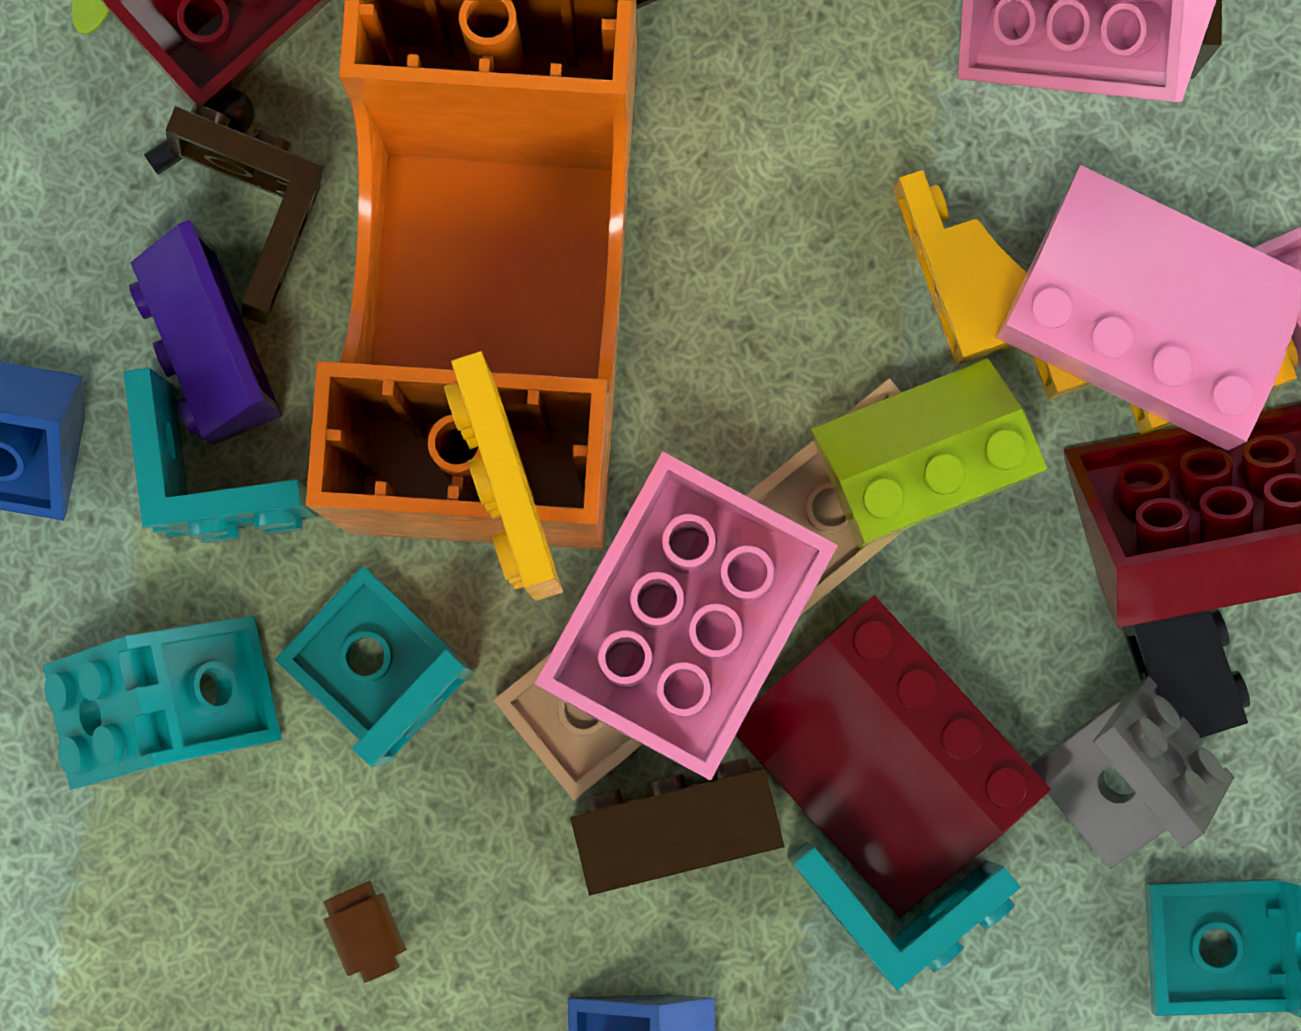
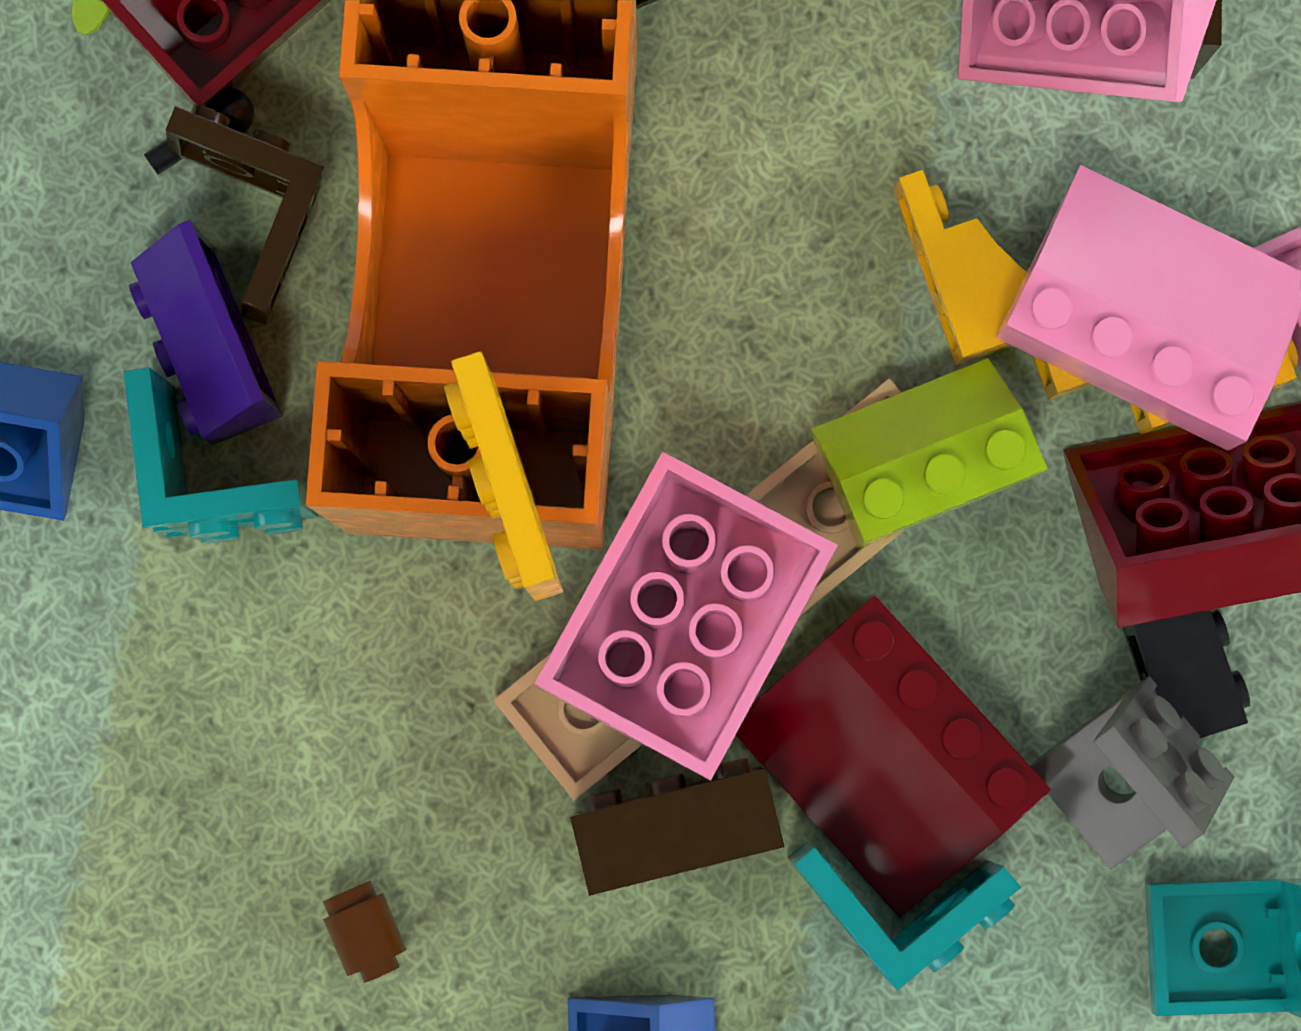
teal bracket [43,615,282,790] -> none
teal bracket [274,566,476,767] -> none

